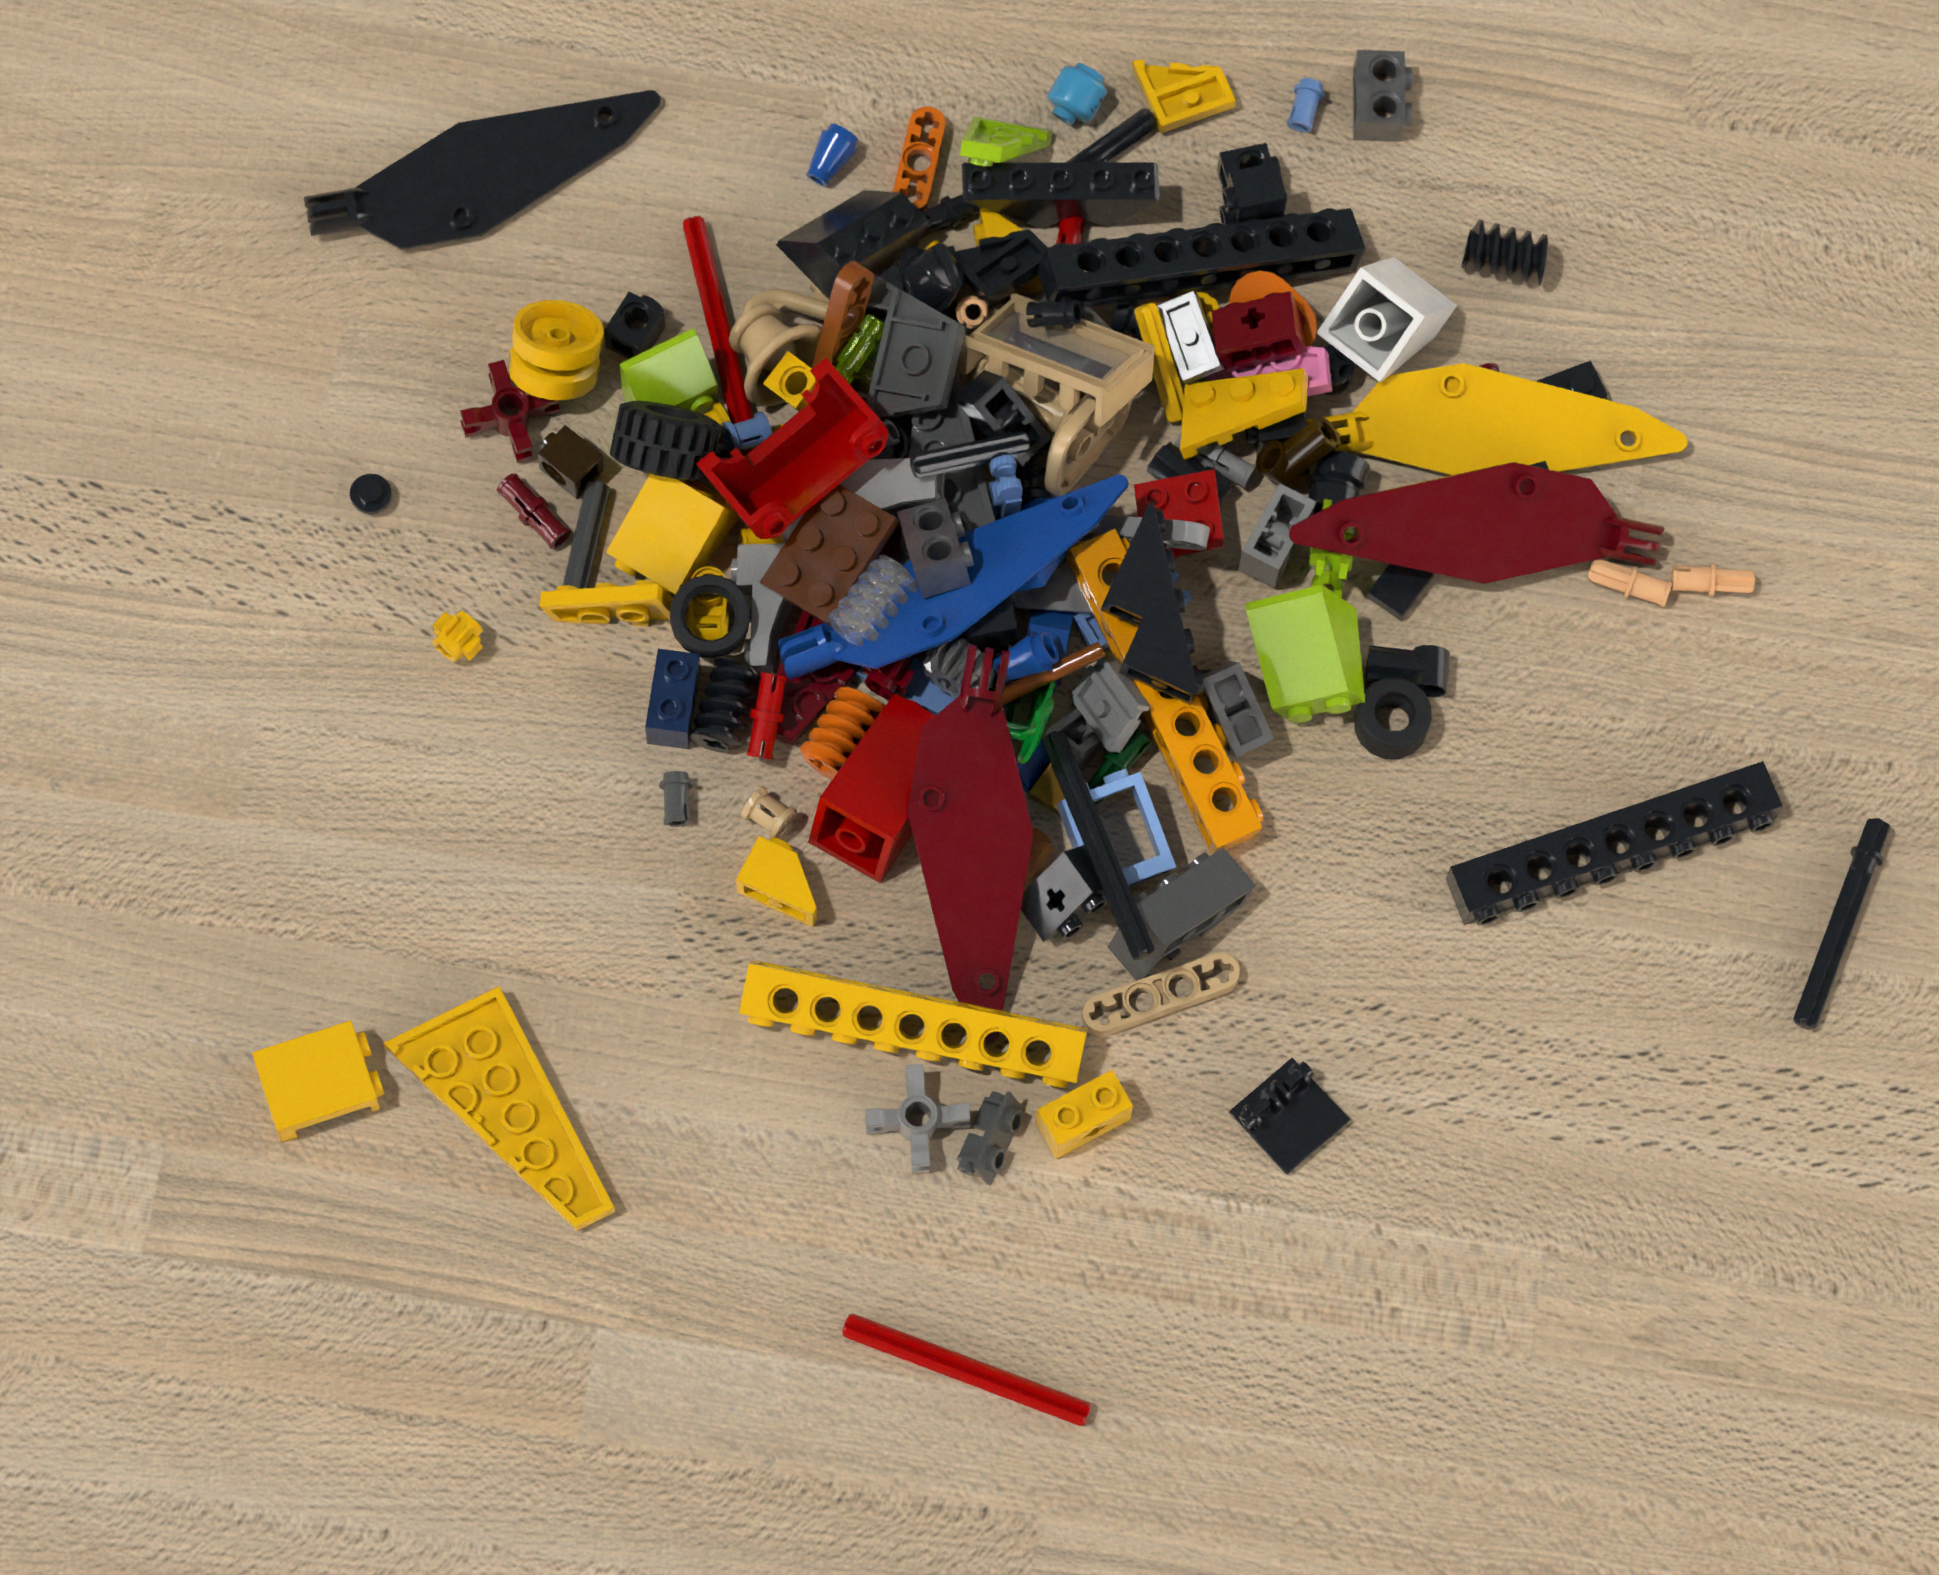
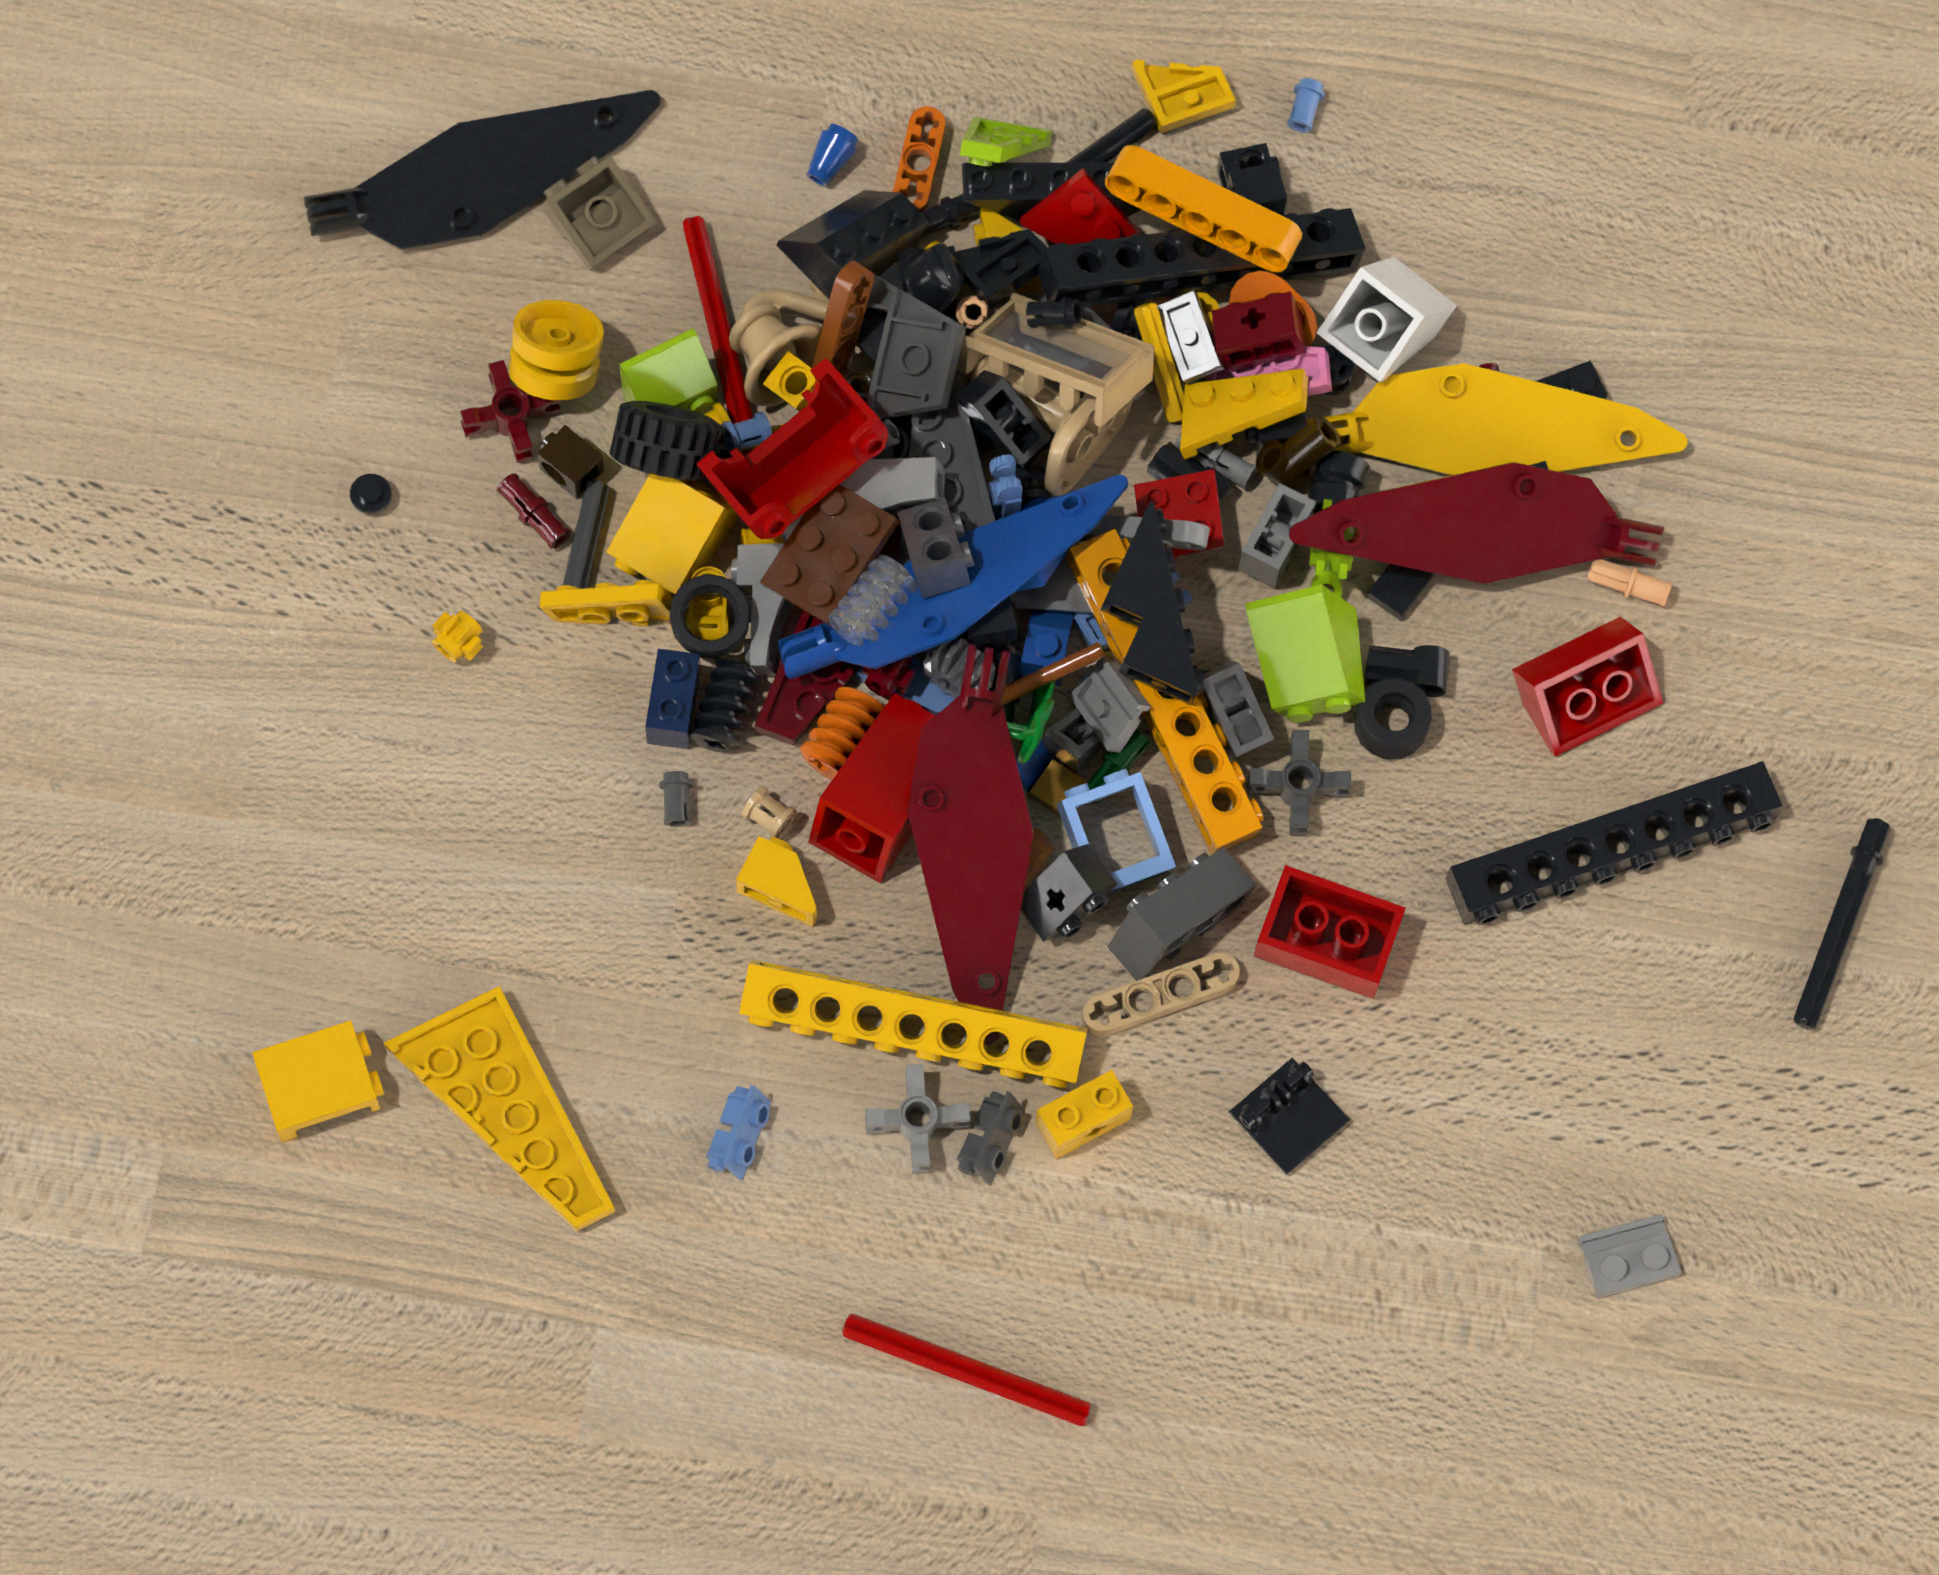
black brick [604,292,666,359] -> none
red pin [746,672,788,760] -> none
clear neon green axle [833,314,885,384] -> none
black axle [910,431,1030,478] -> none
blue cone [993,631,1059,682] -> none
black axle [1042,731,1155,960] -> none
dark azure head [1047,63,1107,126] -> none
flat silver brick [1353,50,1412,142] -> none
black piece [1461,219,1549,286] -> none
light nougat axle [1671,563,1755,596] -> none
none -> dark tan plate [540,155,657,270]
none -> medium blue hinge [706,1085,771,1180]
none -> red wing [1020,168,1141,267]
none -> light orange beam [1105,145,1302,272]
none -> dark grey pin [1248,730,1351,836]
none -> red brick [1254,865,1406,999]
none -> red slope [1512,616,1663,756]
none -> light grey plate [1578,1214,1681,1299]

